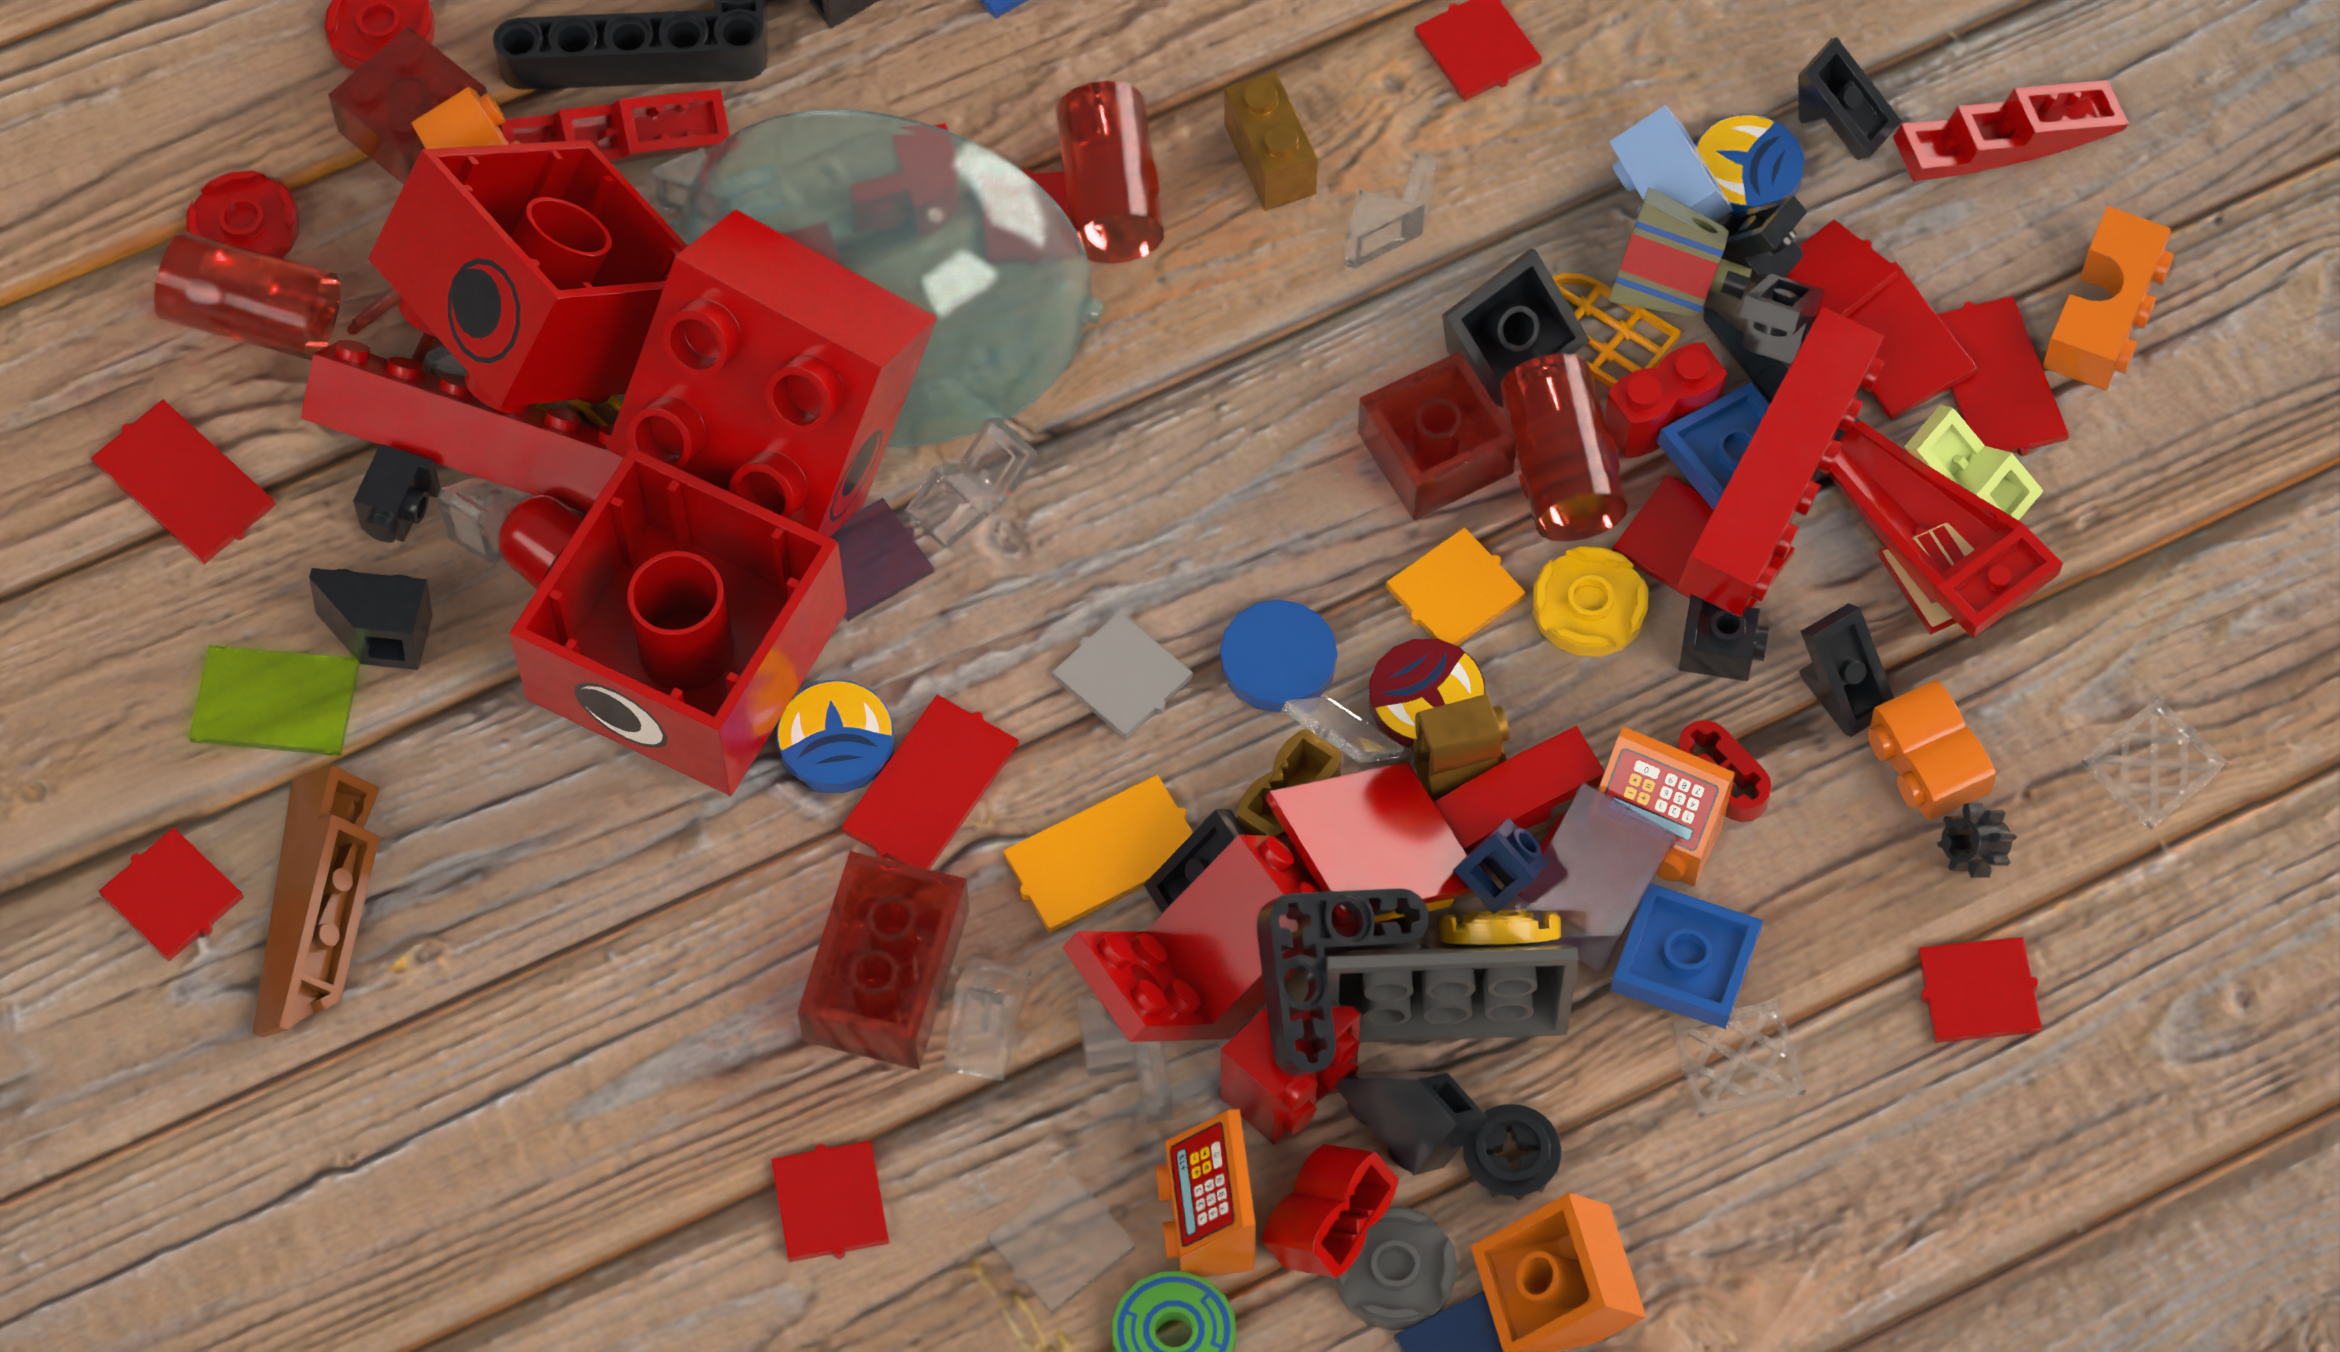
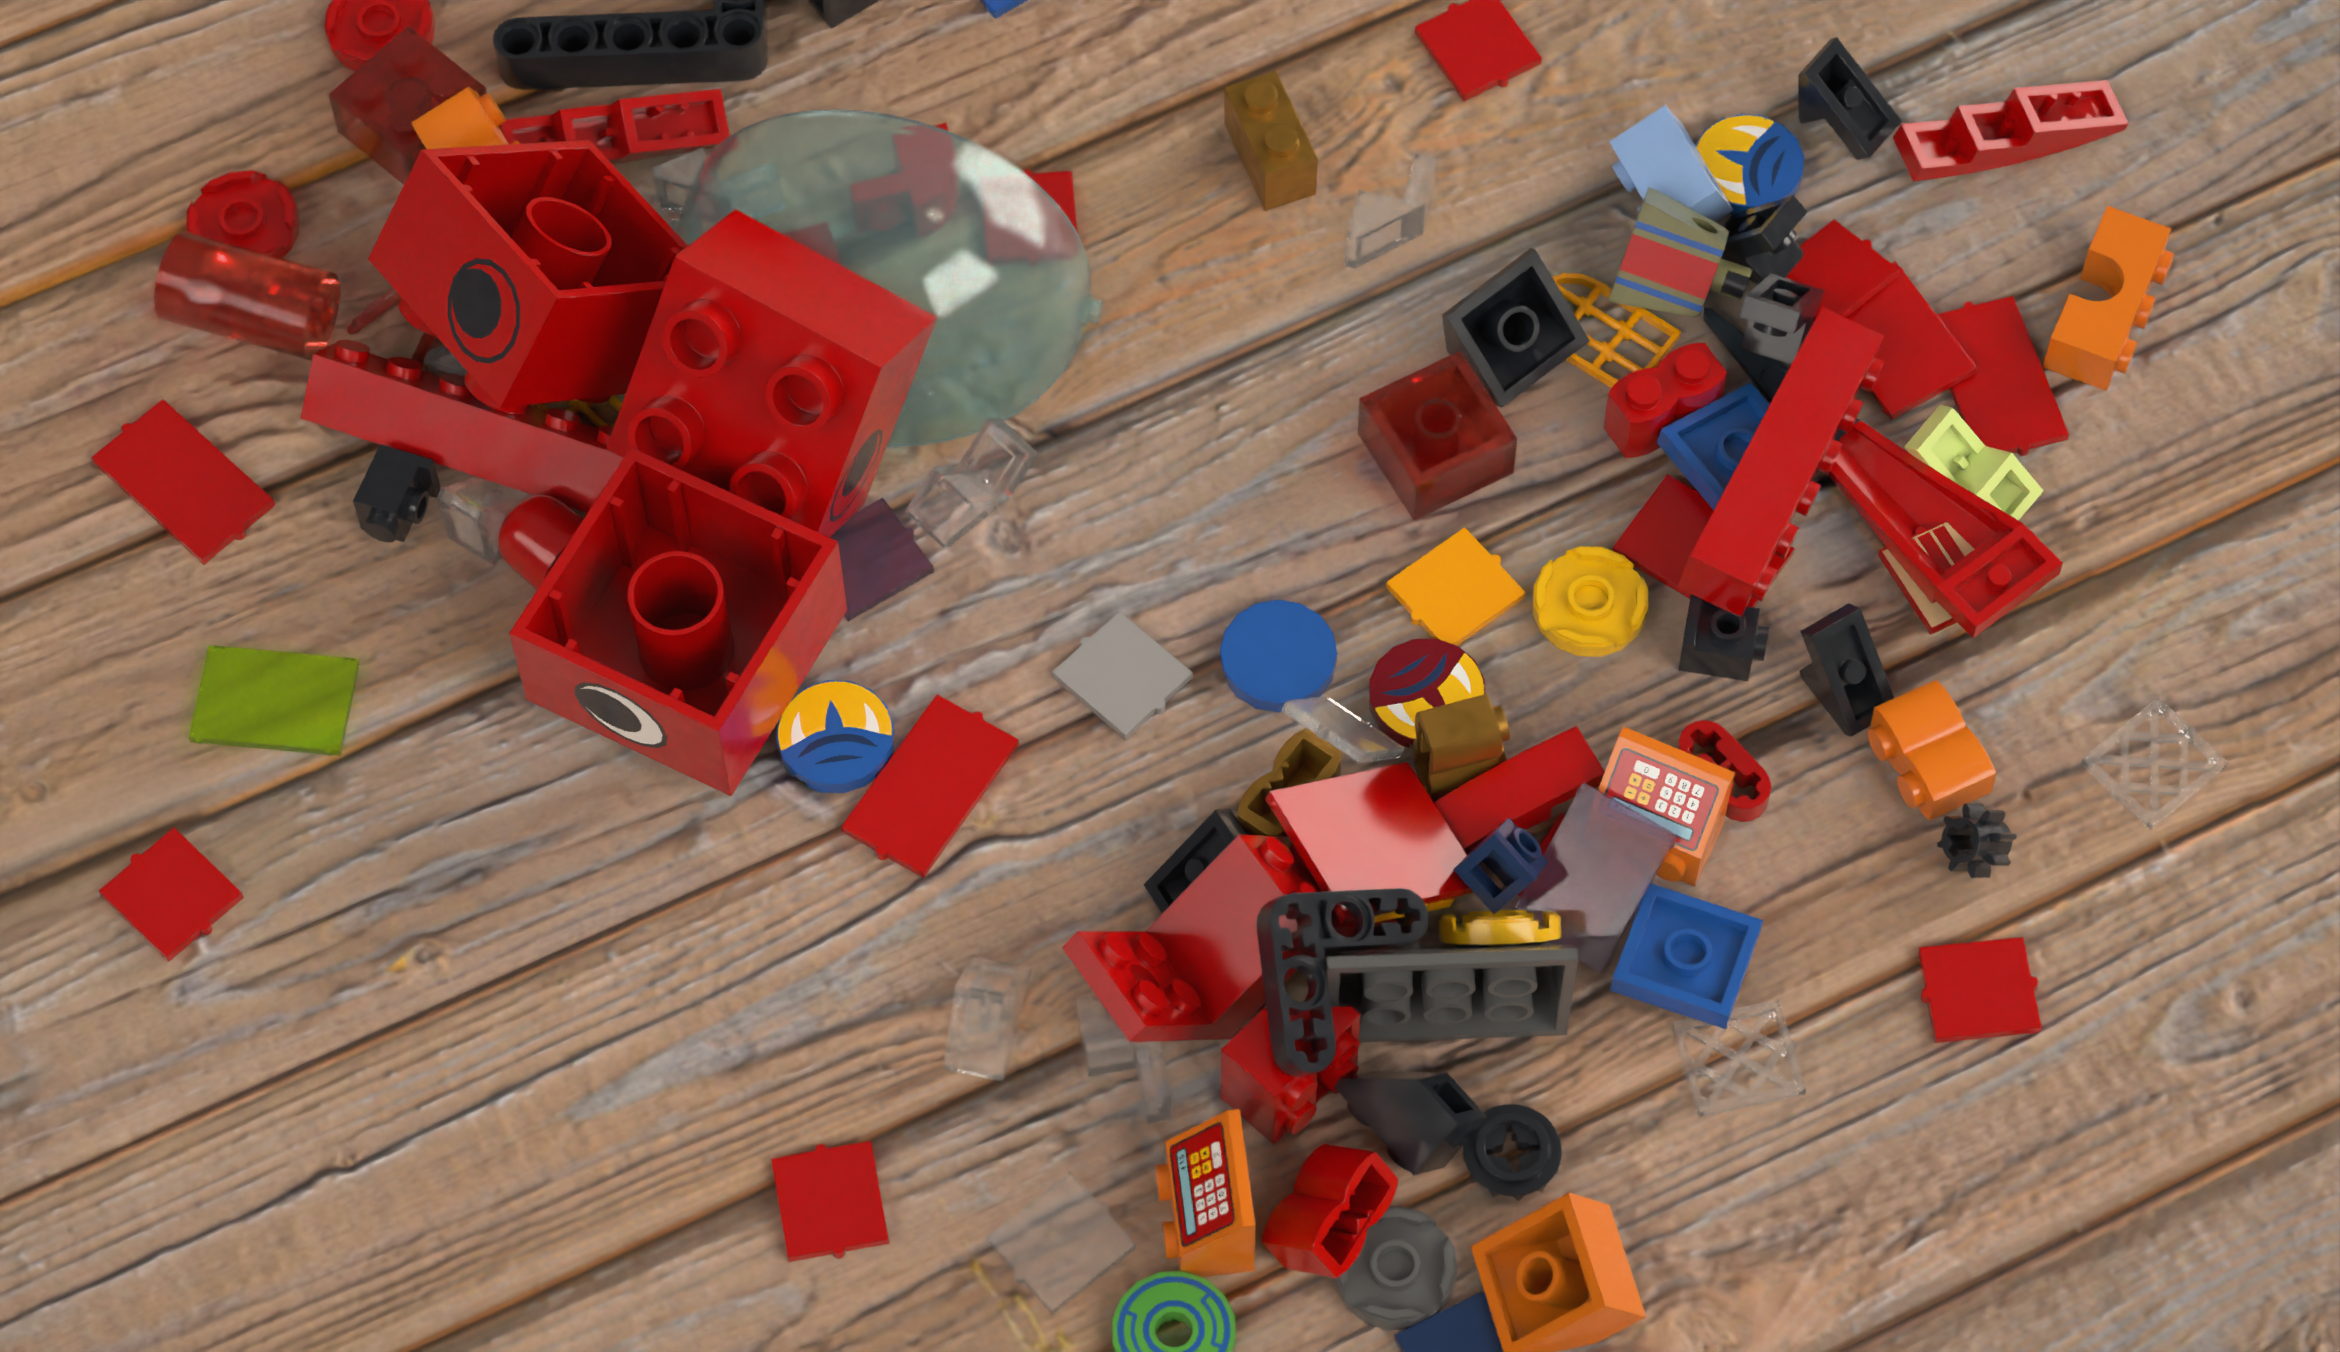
dark orange wedge [253,765,380,1037] -> none
black slope [309,568,433,670] -> none
clear red brick [797,851,970,1070] -> none
light orange piece [1003,775,1193,934] -> none
clear red piece [1056,81,1164,264] -> none
clear red piece [1500,354,1628,542] -> none

